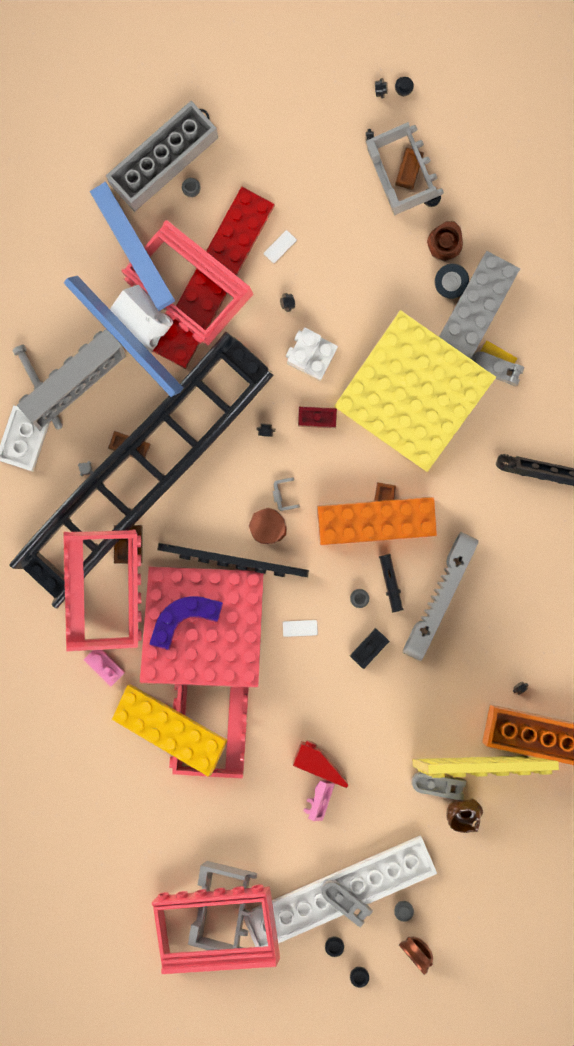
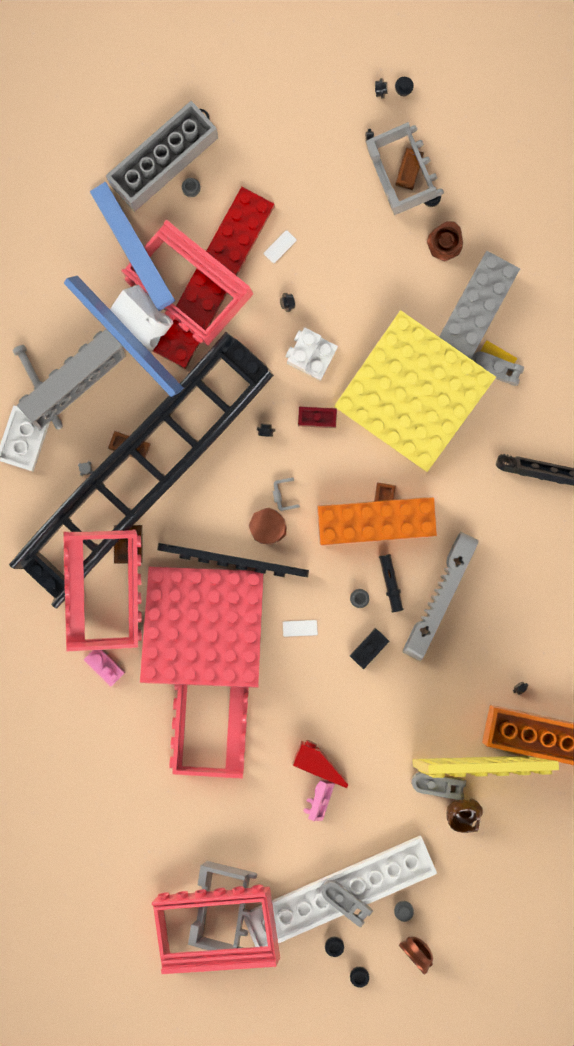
yellow plate [112,684,228,777] -> none
dark purple plate [150,596,223,650] -> none
black wheel [435,263,469,299] -> none

